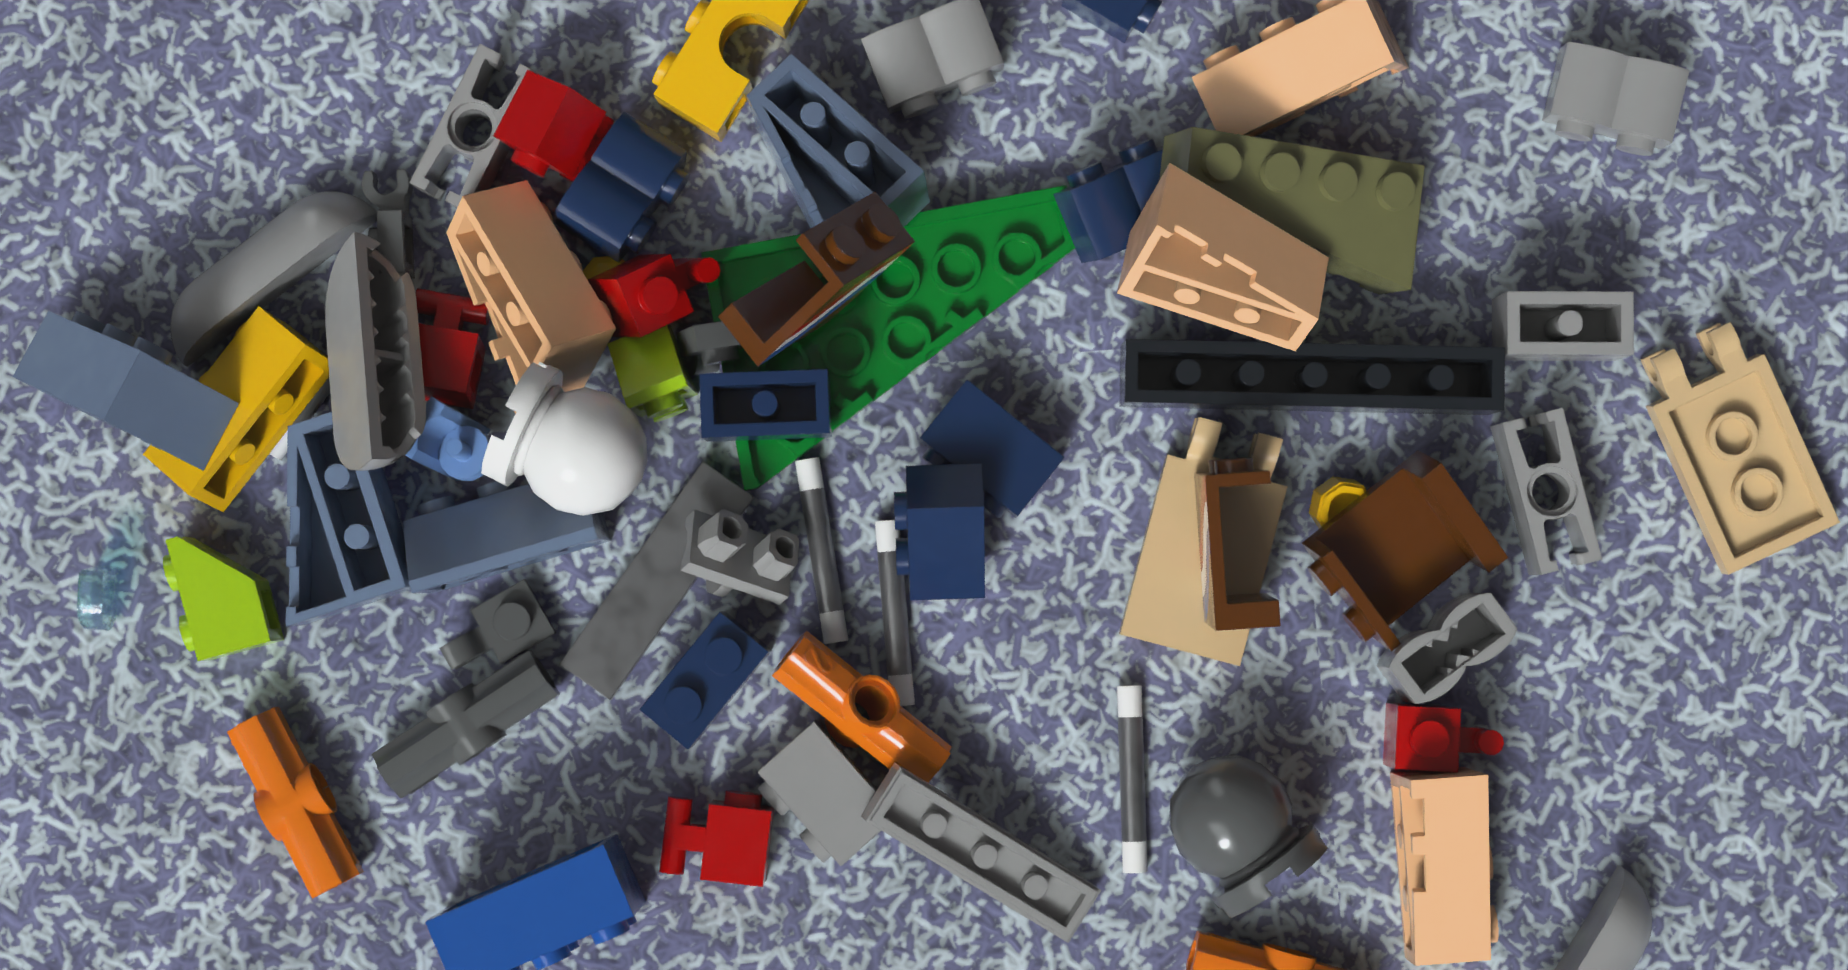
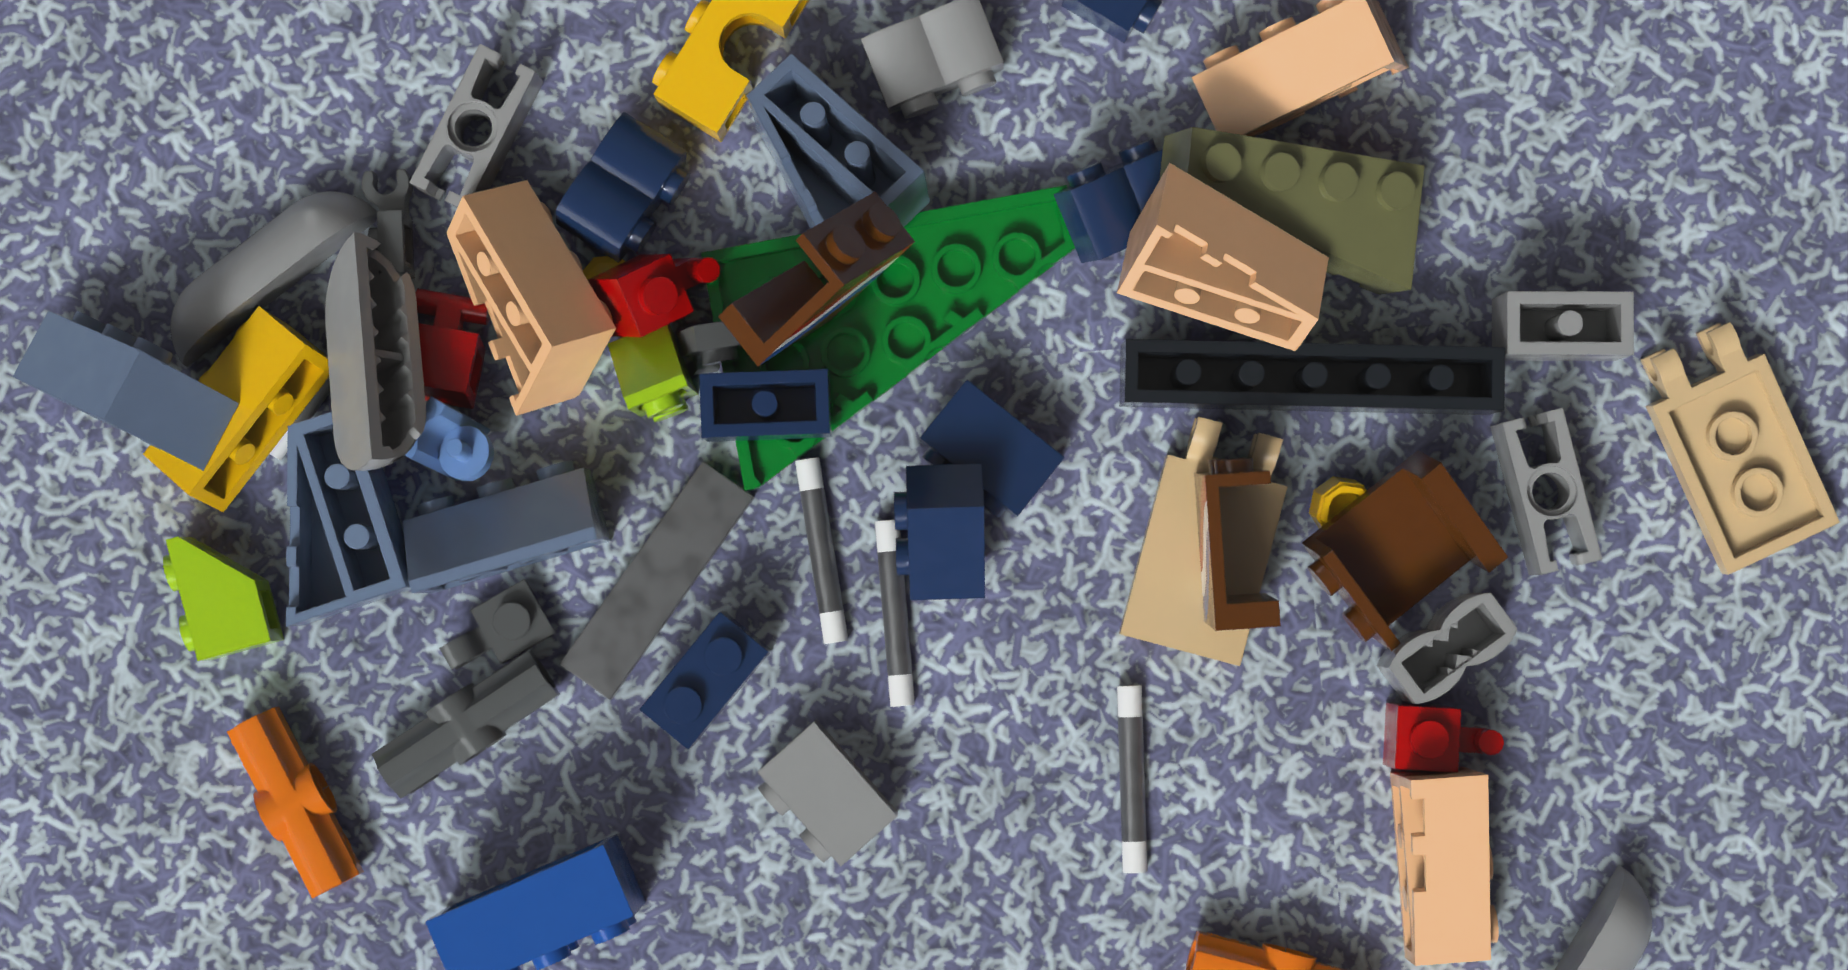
clear light blue tile [77,565,121,631] -> none
white tile [481,362,648,516] -> none
red brick [493,70,615,182] -> none
red brick [659,790,774,887] -> none
light grey hips [681,509,799,605] -> none
orange piece [772,631,952,783] -> none
light grey tile [861,762,1101,943] -> none
dark grey tile [1169,754,1328,918] -> none
light grey brick [1542,42,1690,156] -> none

